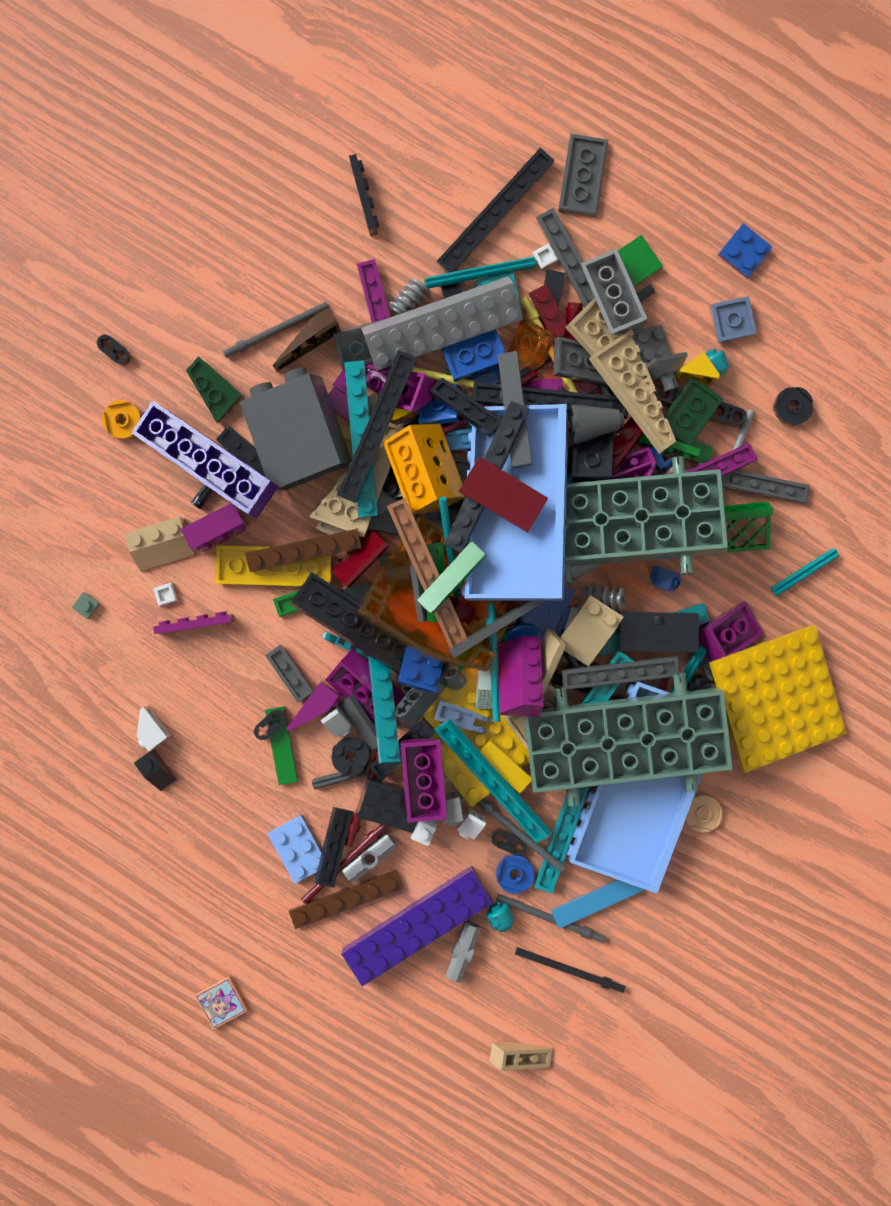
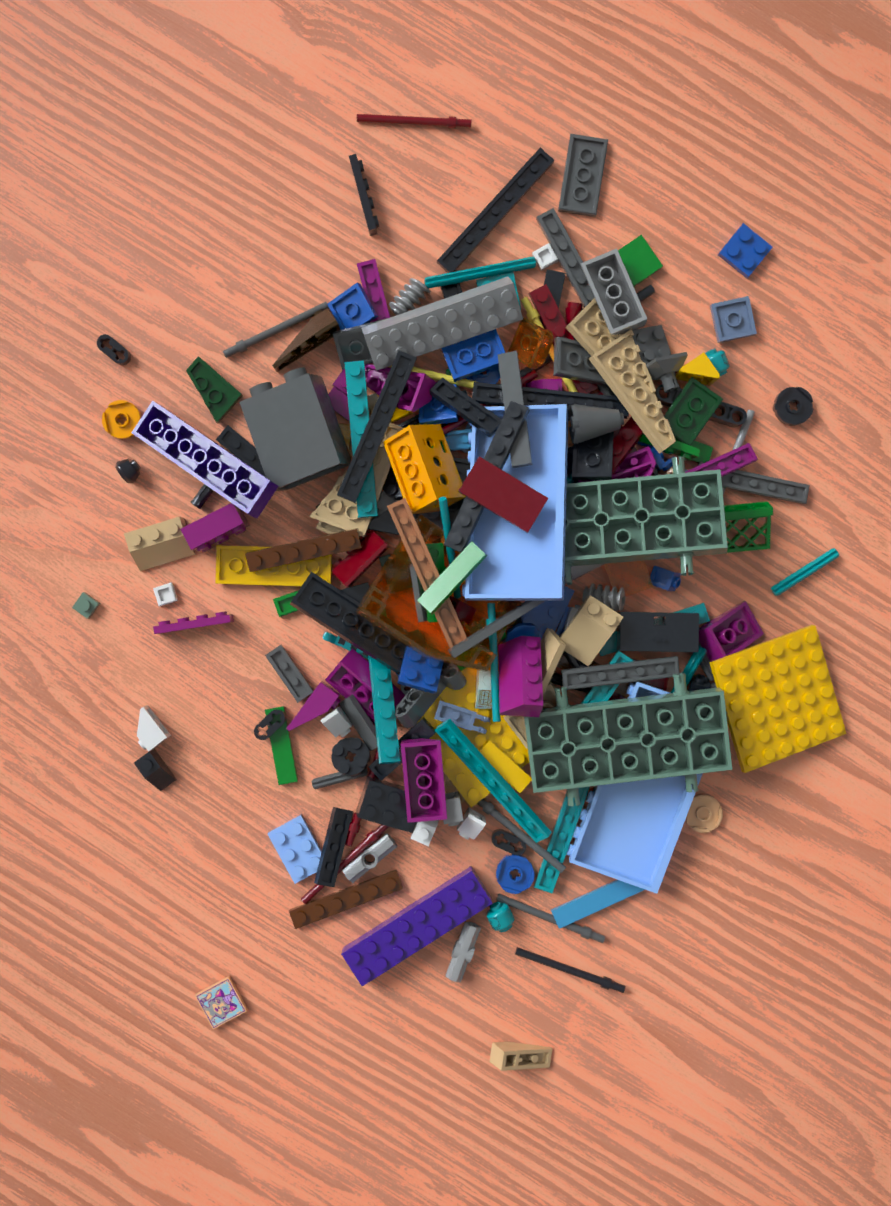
none -> black cone [115,458,141,483]
none -> blue plate [327,283,378,330]
none -> dark red bar [357,114,472,129]

